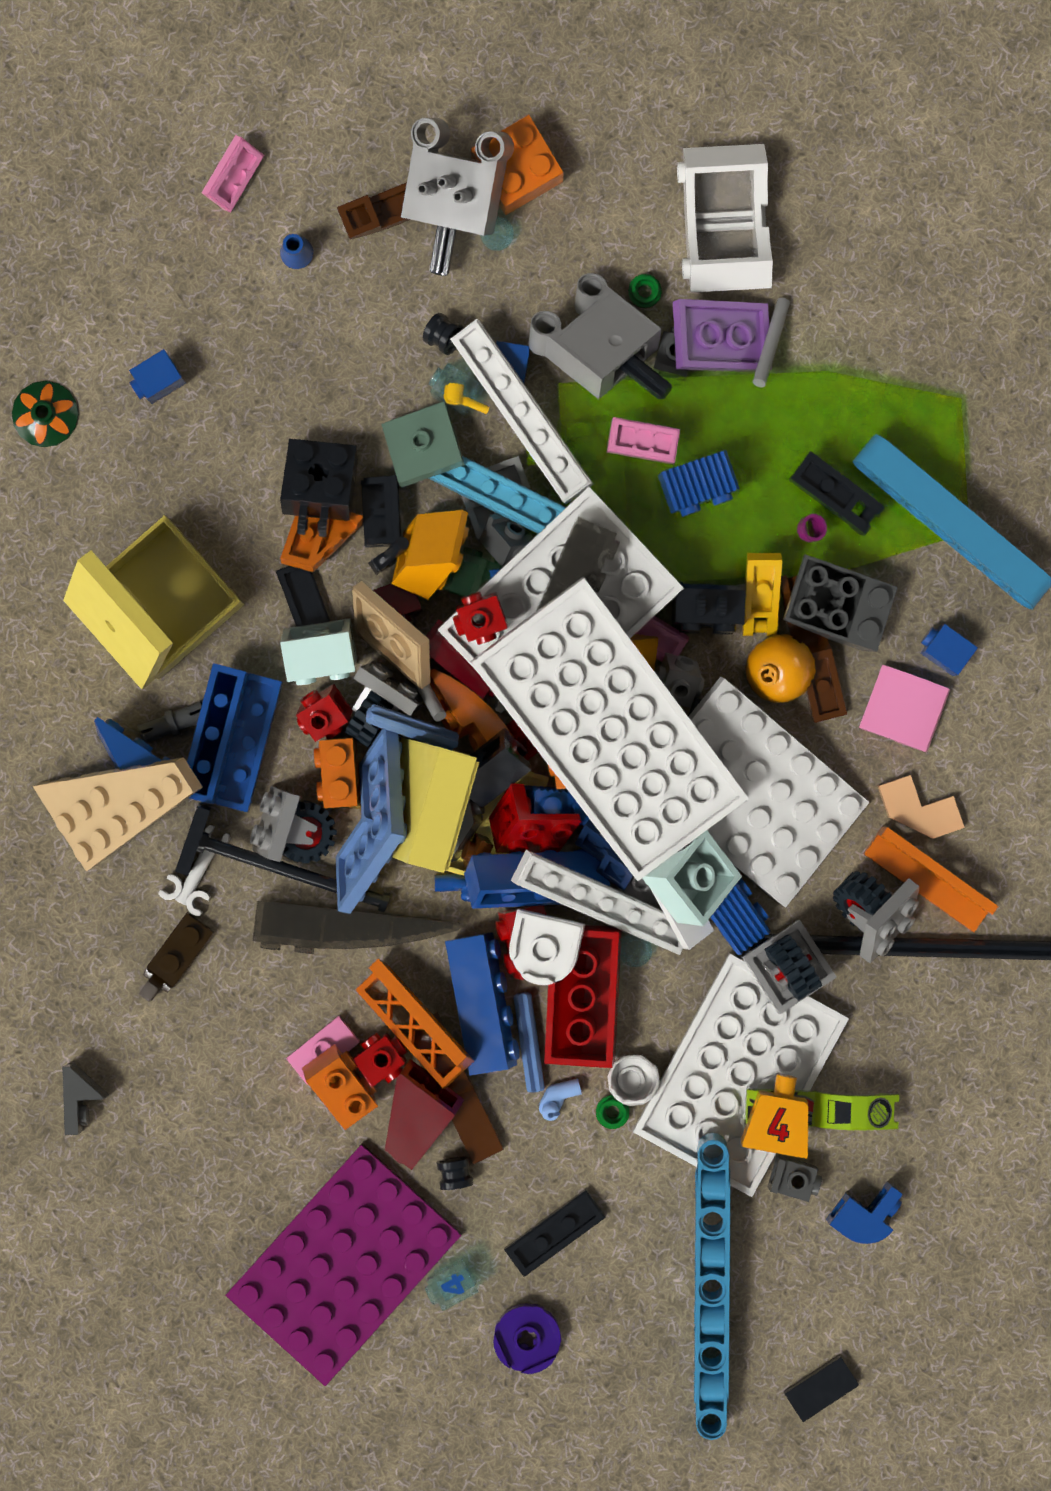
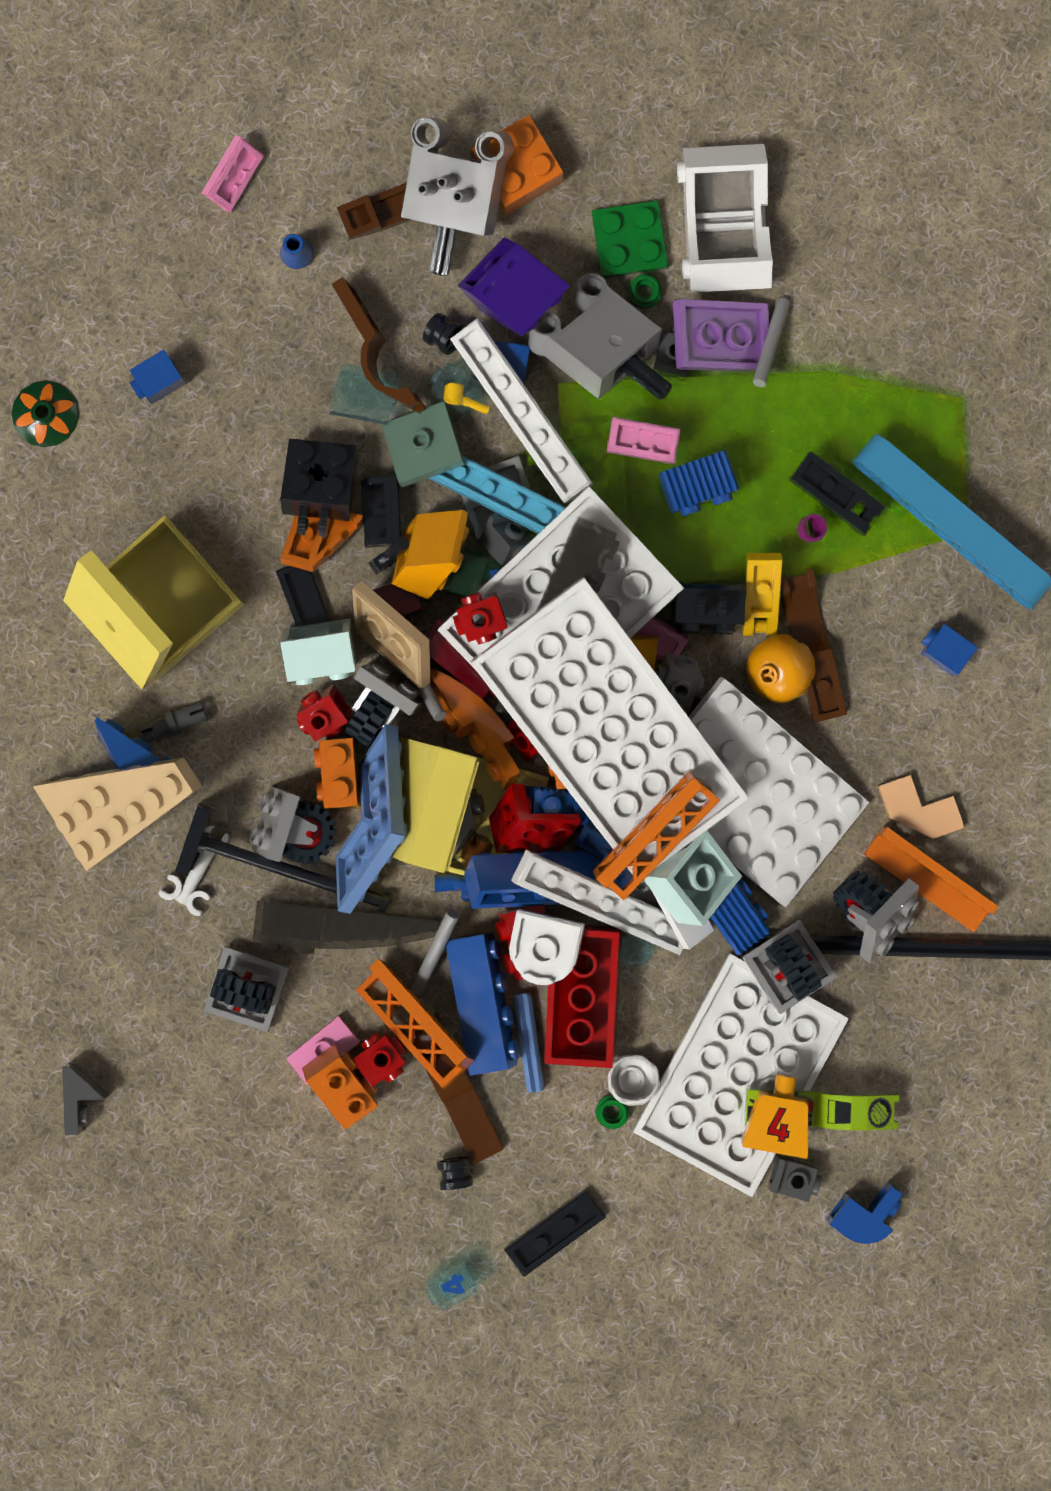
dark brown hinge [139,912,215,1002] -> none
blue brick [187,663,283,812] -> none
magenta plate [225,1143,462,1386] -> none
medium blue axle [366,704,459,751] -> none
dark red slope [385,1059,464,1170] -> none
black hinge [469,728,531,808] -> none
clear light blue plate [480,216,514,251] -> none
dark purple plate [493,1303,561,1374] -> none
light blue arm [539,1078,582,1121] -> none
dark azure beam [694,1132,730,1440] -> none
dark grey slope [783,554,898,652] -> none
black tile [783,1354,859,1422] -> none
bright pink slope [859,664,950,753] -> none
none -> plate [203,946,290,1032]
none -> clear light blue piece [330,365,399,425]
none -> reddish brown piece [332,277,426,414]
none -> light grey bar [410,909,459,996]
none -> dark purple slope [458,237,570,336]
none -> green plate [591,201,668,278]
none -> orange fence [593,771,720,901]

